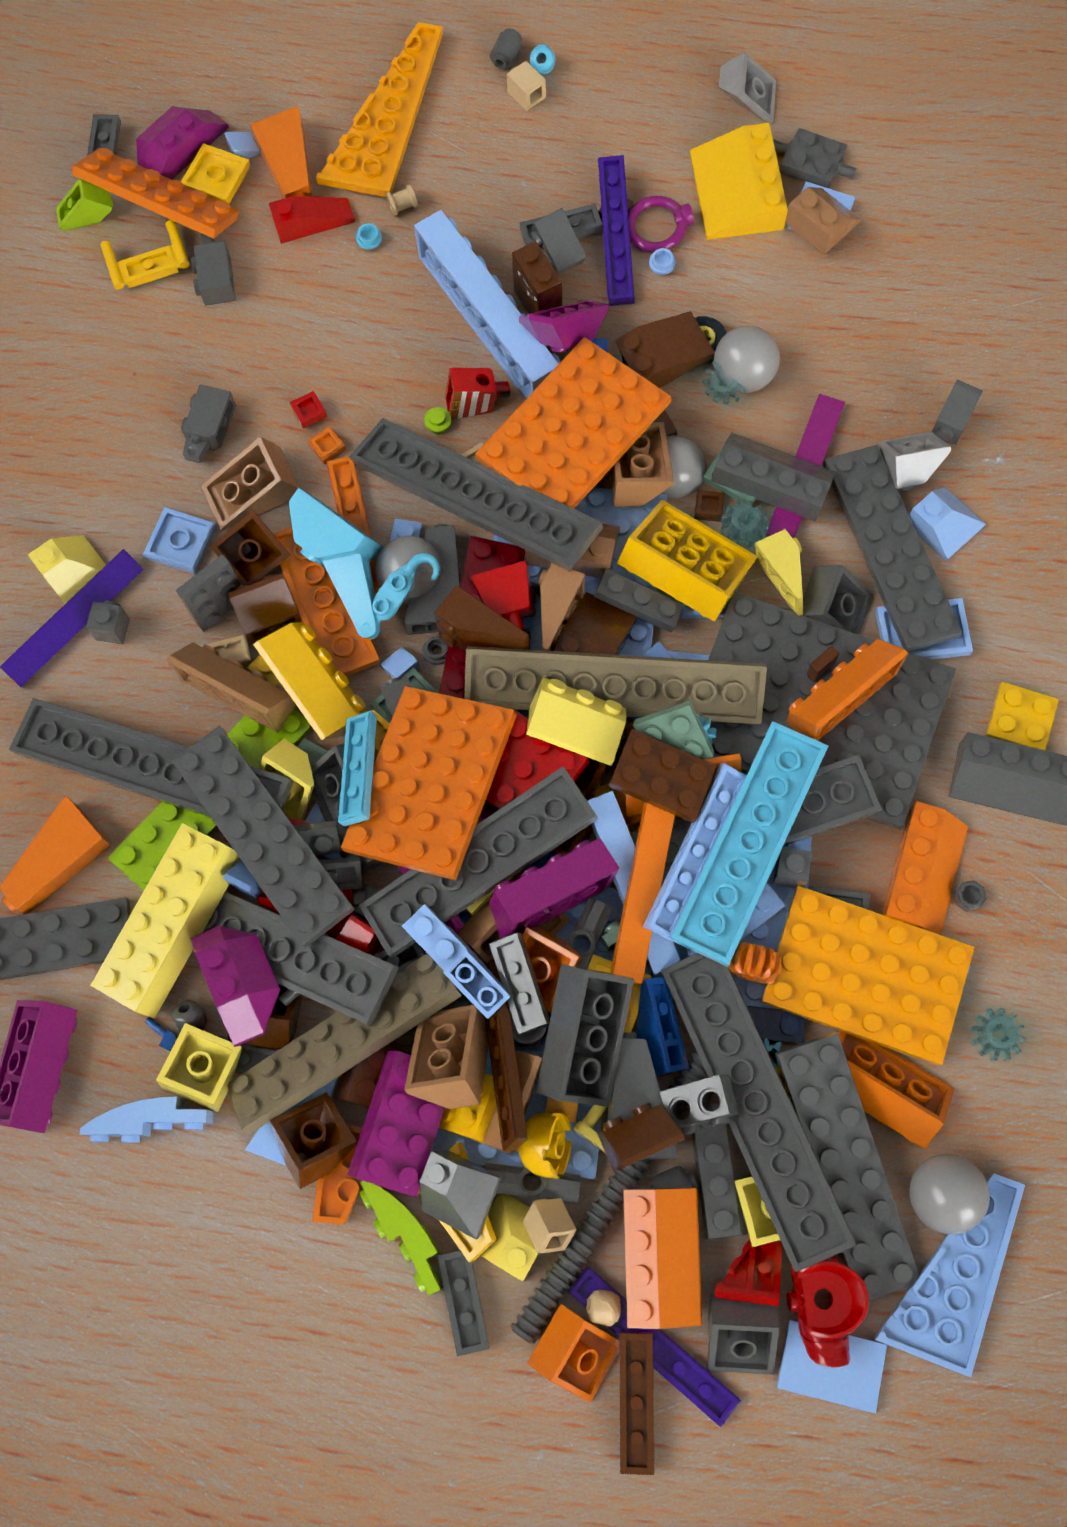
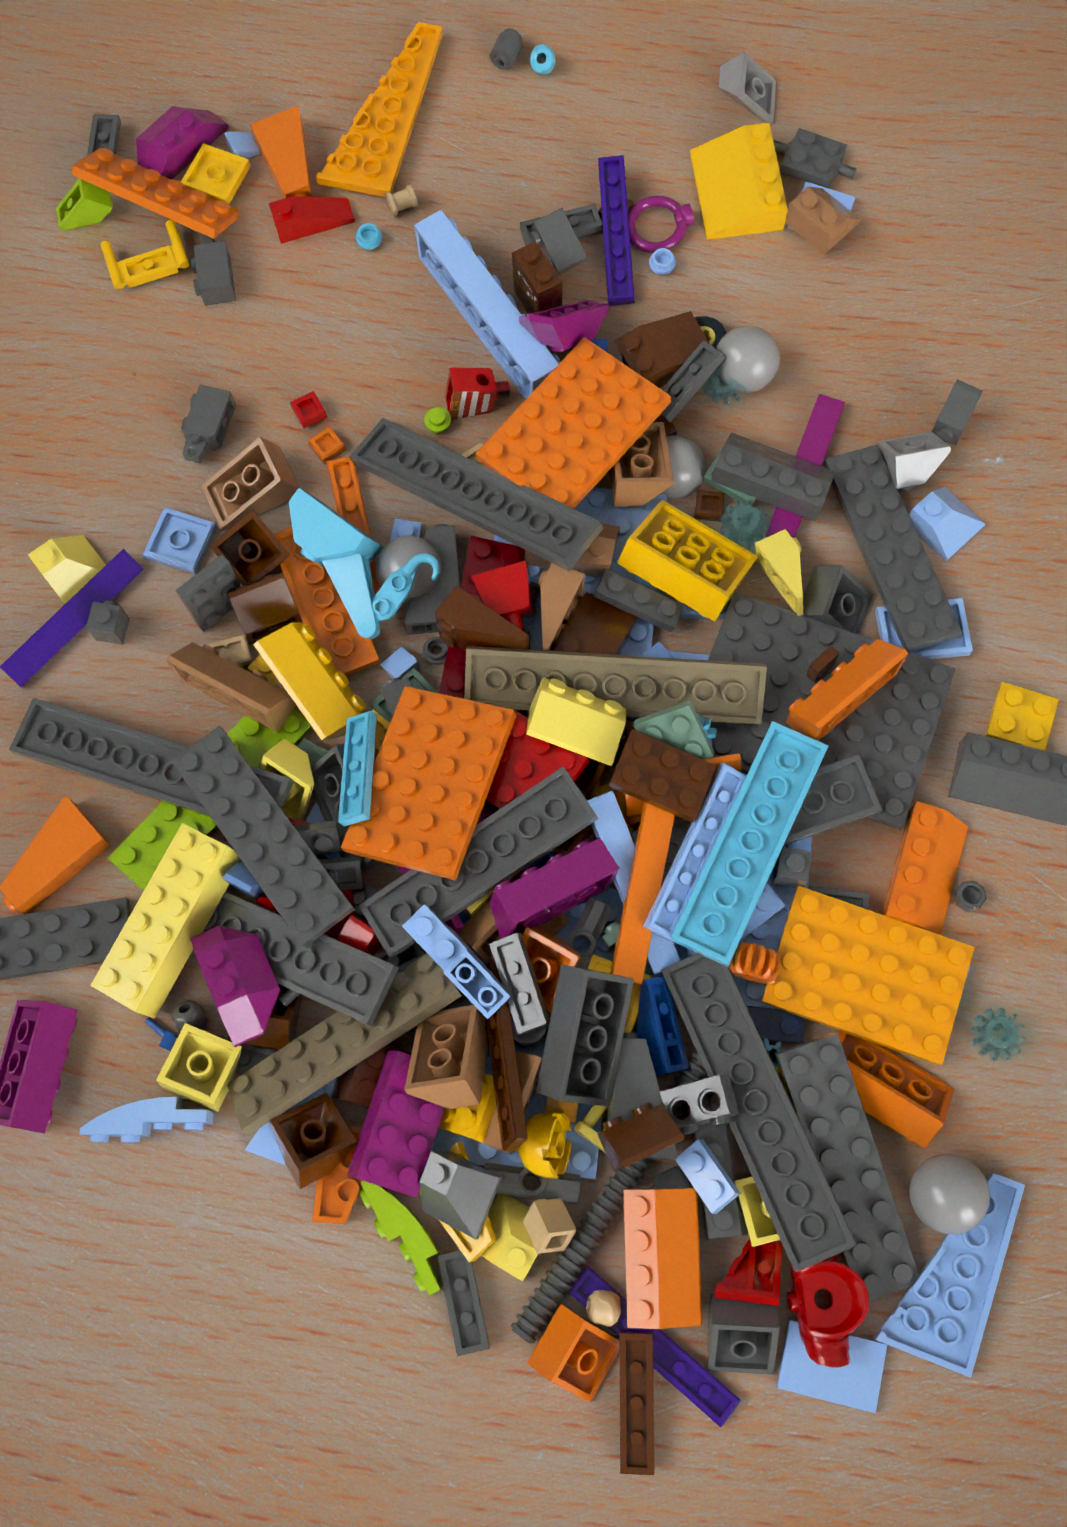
tan brick [506,61,546,111] -> none
none -> dark grey plate [660,340,725,423]
none -> light blue plate [675,1139,741,1214]

